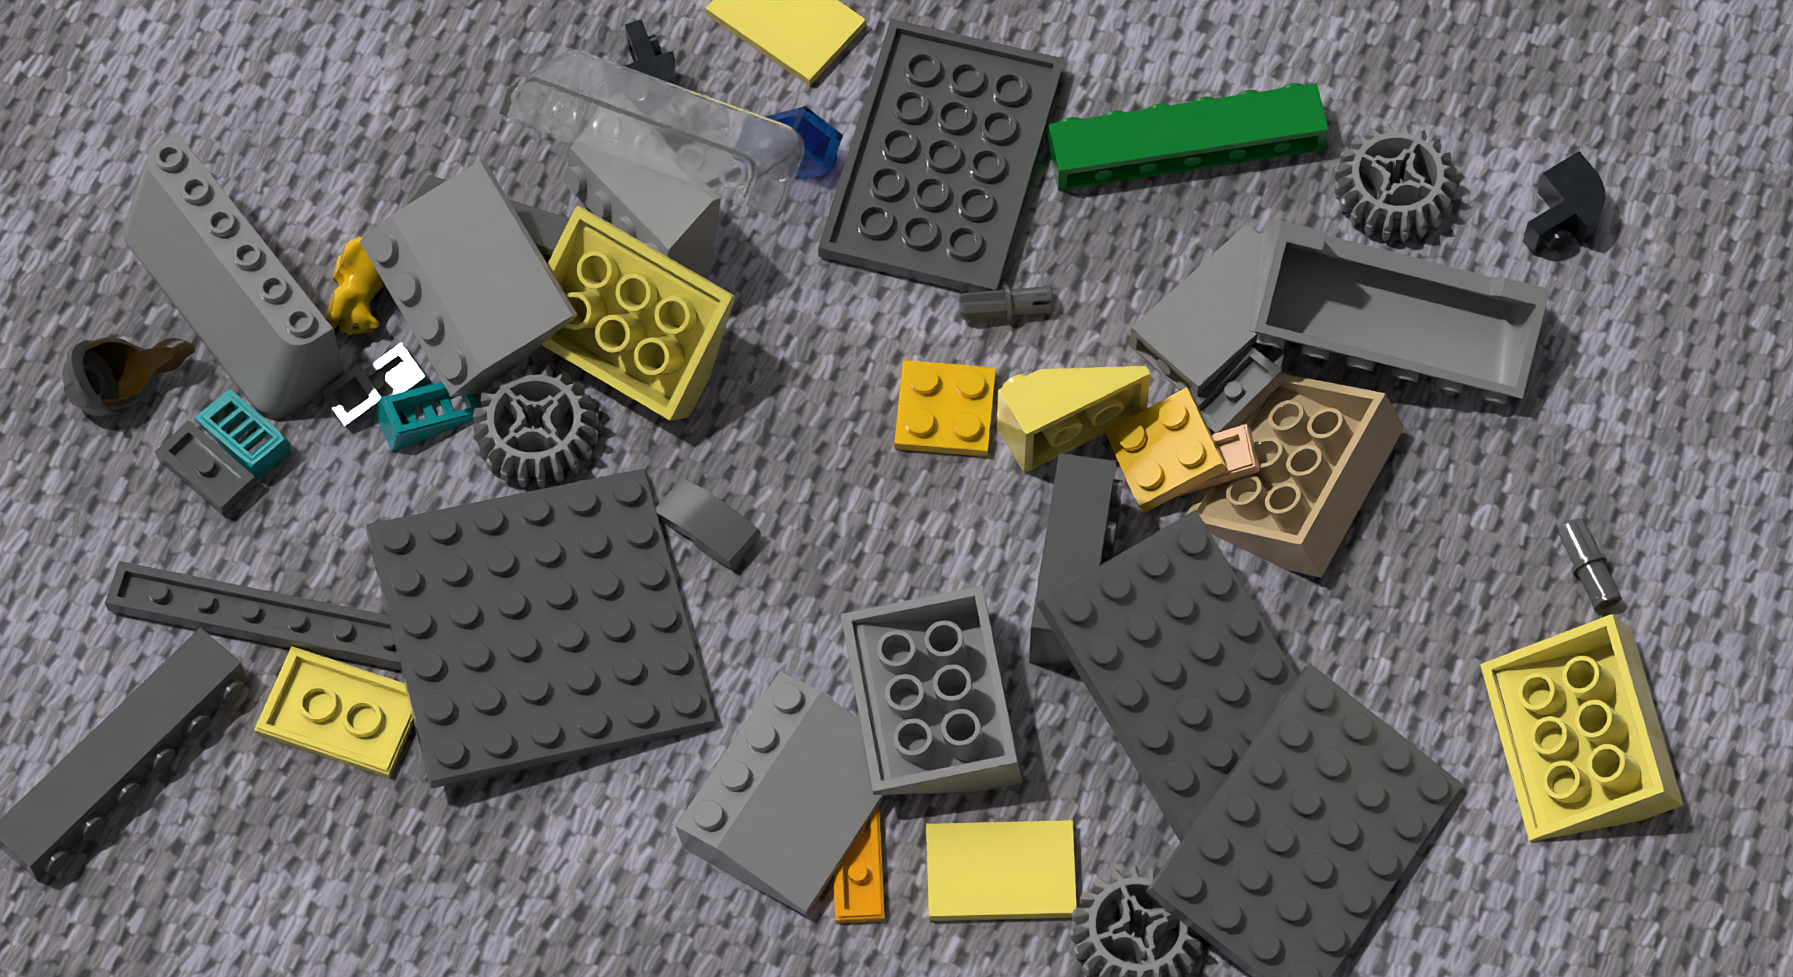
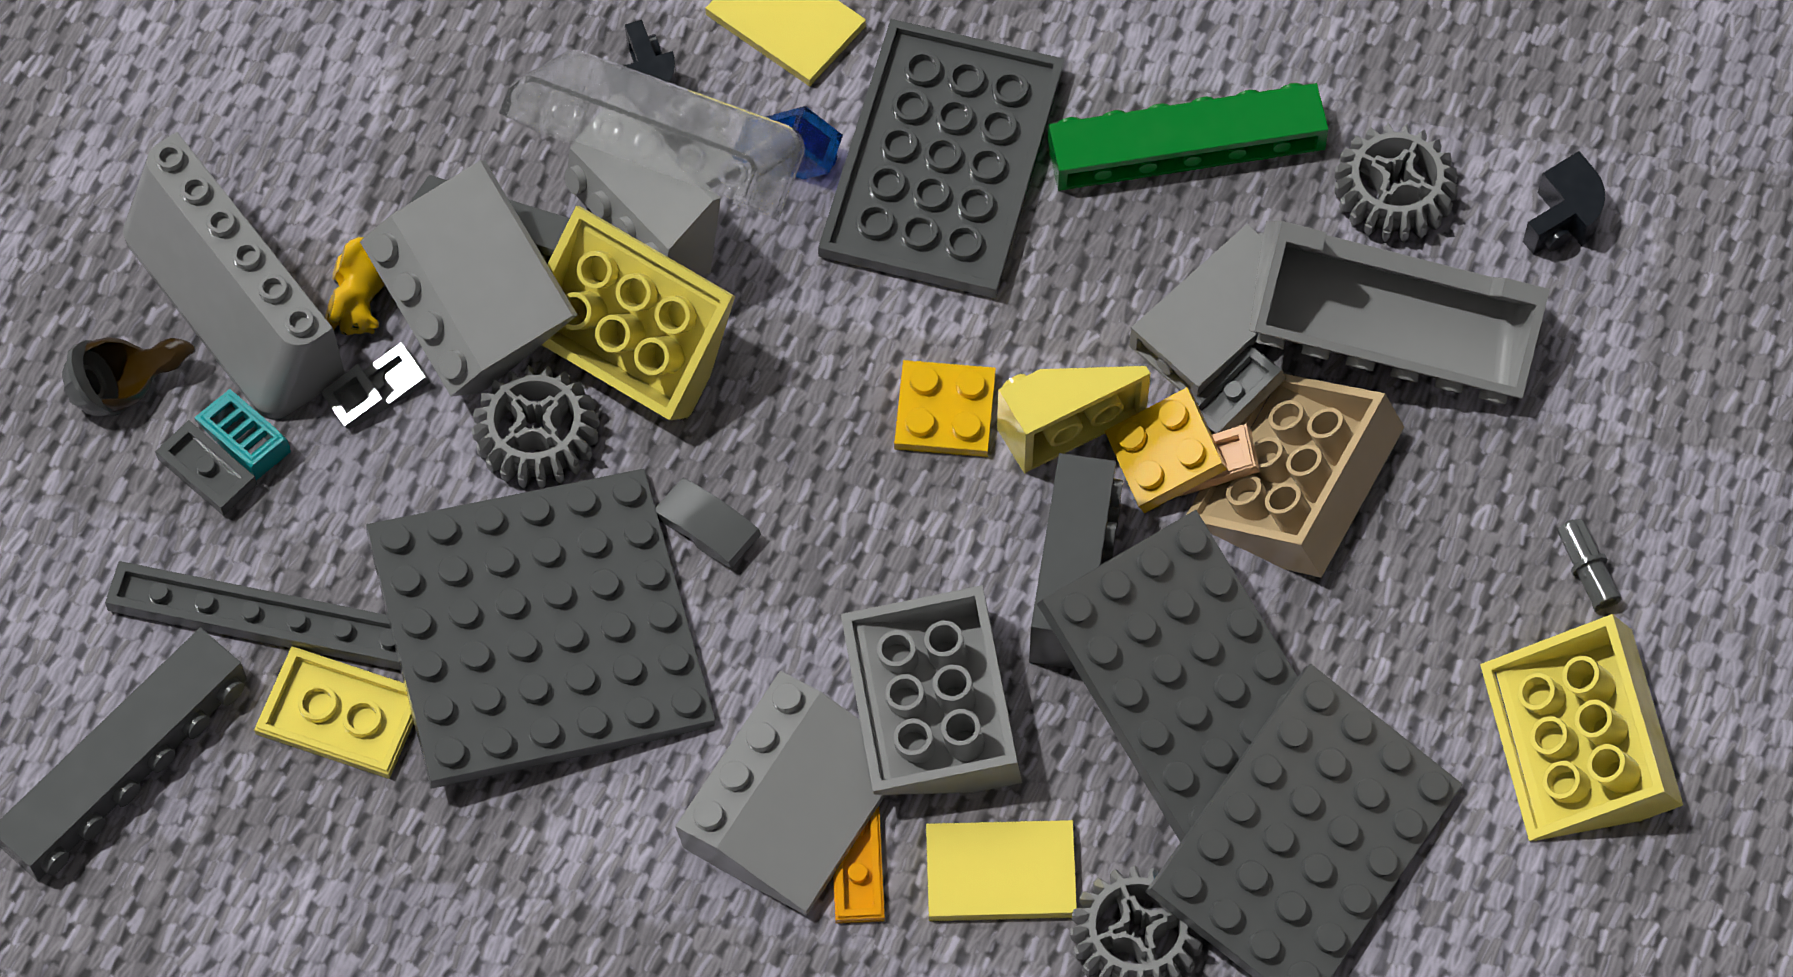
teal slope [375,382,480,452] -> none
dark grey axle [959,285,1052,321] -> none

